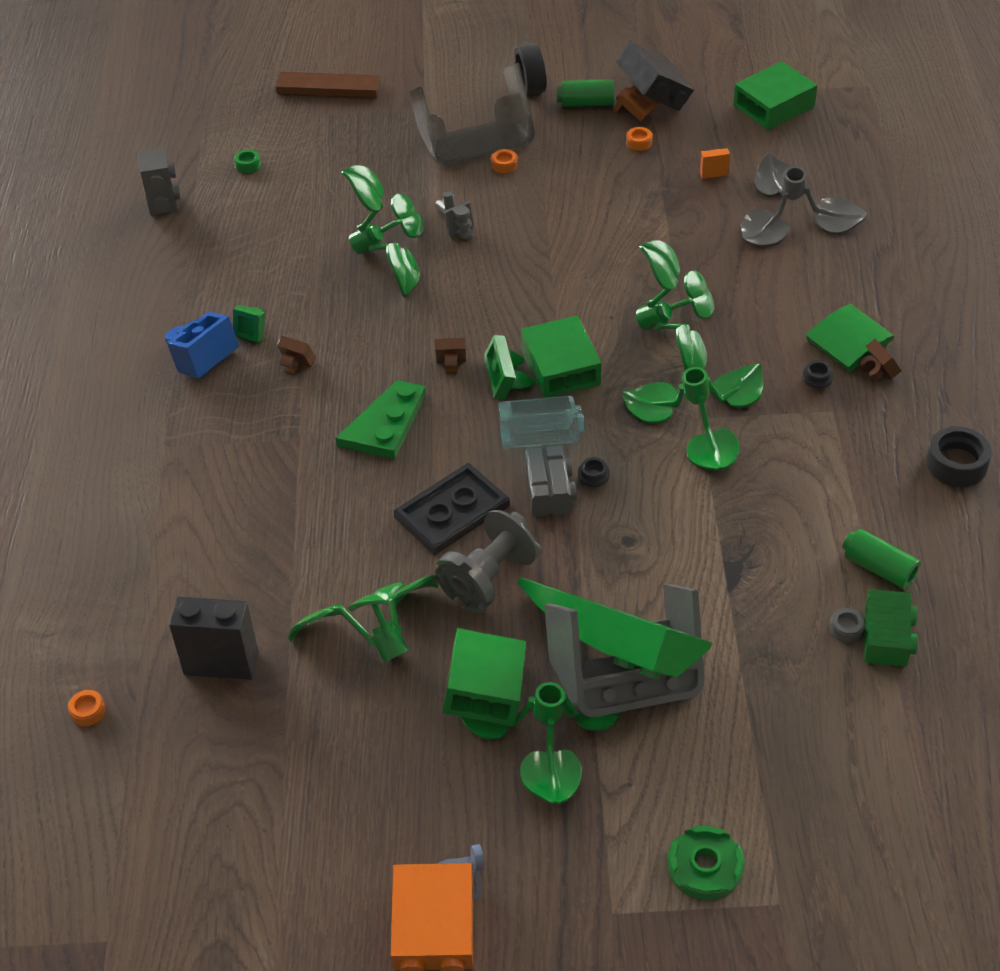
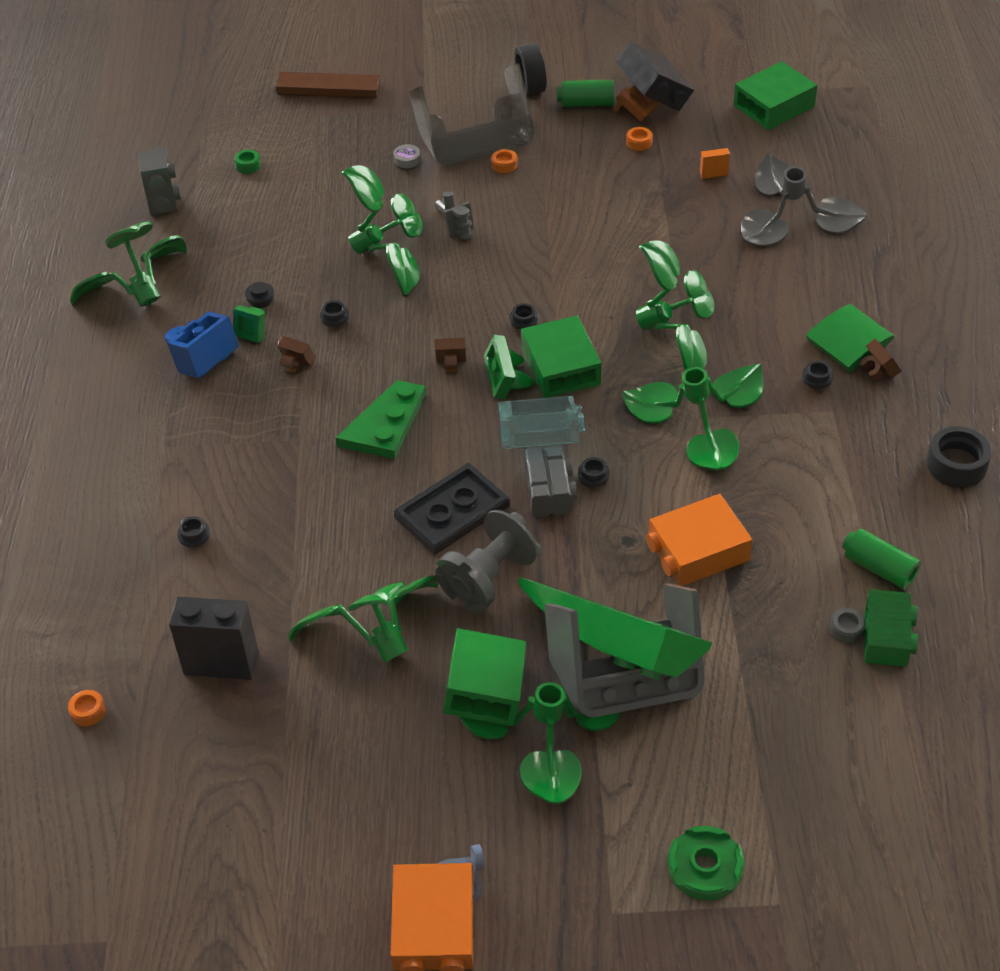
none -> green plant [70,221,187,307]
none -> black plate [177,516,210,547]
none -> black plate [245,282,274,308]
none -> black plate [320,300,349,327]
none -> light grey tile [393,144,421,169]
none -> black plate [509,303,539,330]
none -> orange brick [646,494,753,586]

